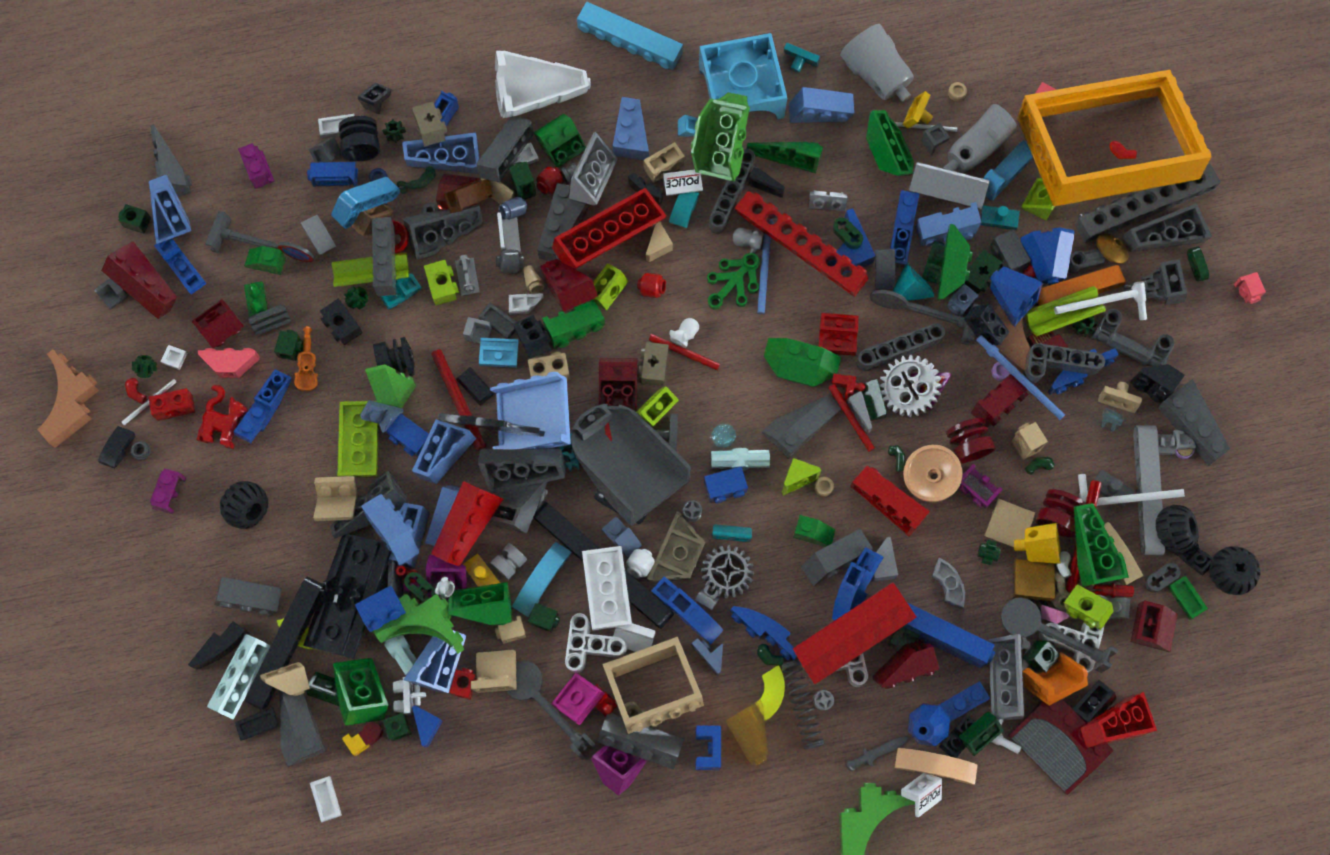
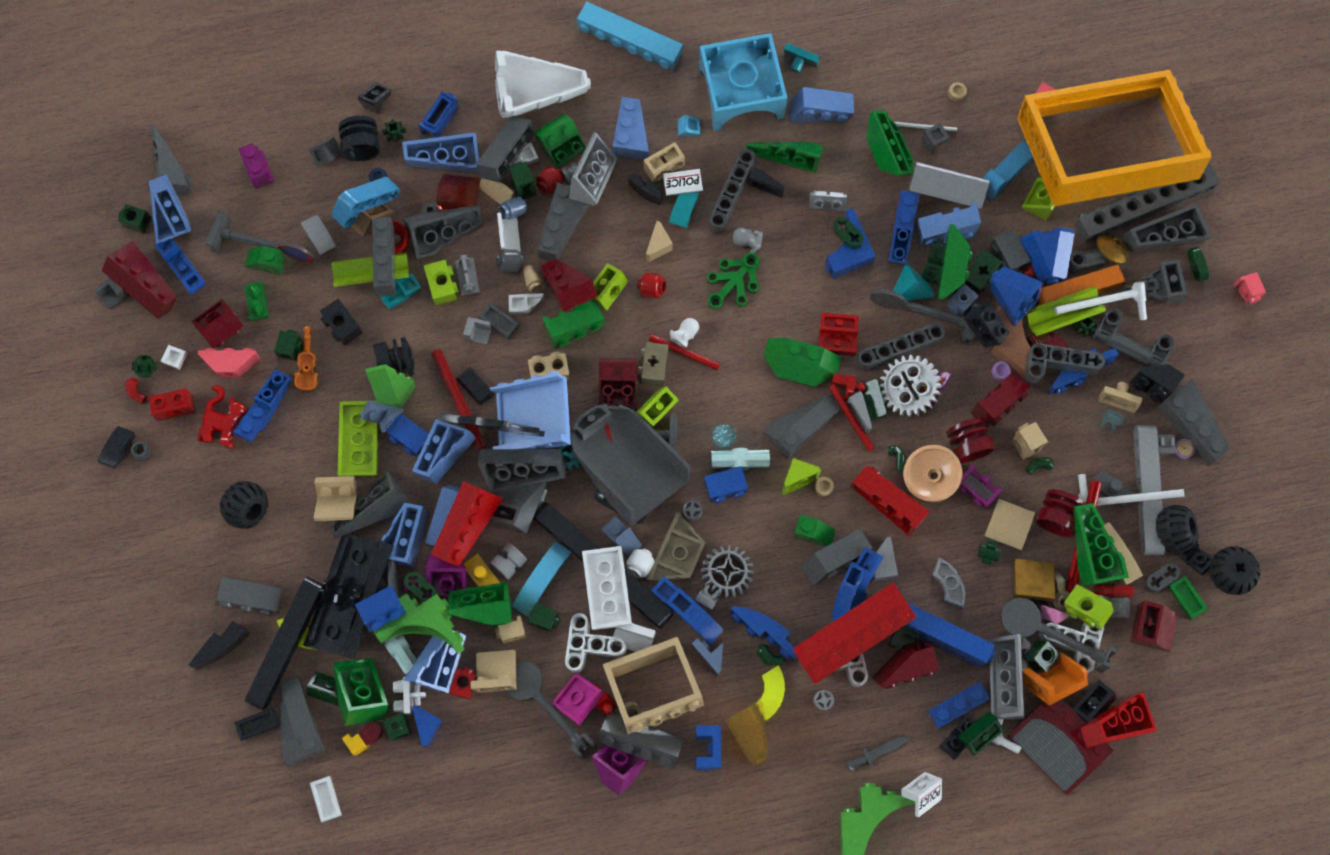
nougat arch [37,349,99,448] -> none
white axle [122,379,177,425] -> none
magenta window [150,468,186,514] -> none
light aqua brick [207,634,270,720] -> none
dark grey tile [248,304,291,336] -> none
tan slope [260,662,310,696] -> none
blue window [307,162,358,187] -> none
white tile [318,114,355,138] -> none
dark green gear [344,286,368,310] -> none
medium blue wedge [361,494,420,566] -> none
red arm [396,566,418,583] -> none
clear green arm [397,166,436,194] -> none
dark tan brick [412,102,447,147] -> none
white plate [435,577,455,599] -> none
reddish brown window [444,179,493,213] -> none
medium azure plate [479,338,519,368] -> none
black brick [513,315,551,359] -> none
red slope [552,188,667,269] -> none
bright green slope [691,92,750,182] -> none
teal slope [712,524,752,542] -> none
red brick [735,191,868,297] -> none
medium blue bar [757,219,774,314] -> none
dark grey piece [781,660,825,750] -> none
light grey torso [840,24,914,102] -> none
dark grey slope [875,249,895,289] -> none
light nougat slope [894,748,978,785] -> none
yellow tile [902,91,933,129] -> none
blue cone [908,703,951,746] -> none
light grey torso [942,104,1017,173] -> none
medium blue bar [976,335,1065,420] -> none
teal tile [980,205,1020,231] -> none
yellow torso [1014,523,1061,564] -> none
white arm [1056,551,1071,578] -> none
red arm [1109,141,1137,159] -> none
light grey tile [1172,430,1196,450] -> none

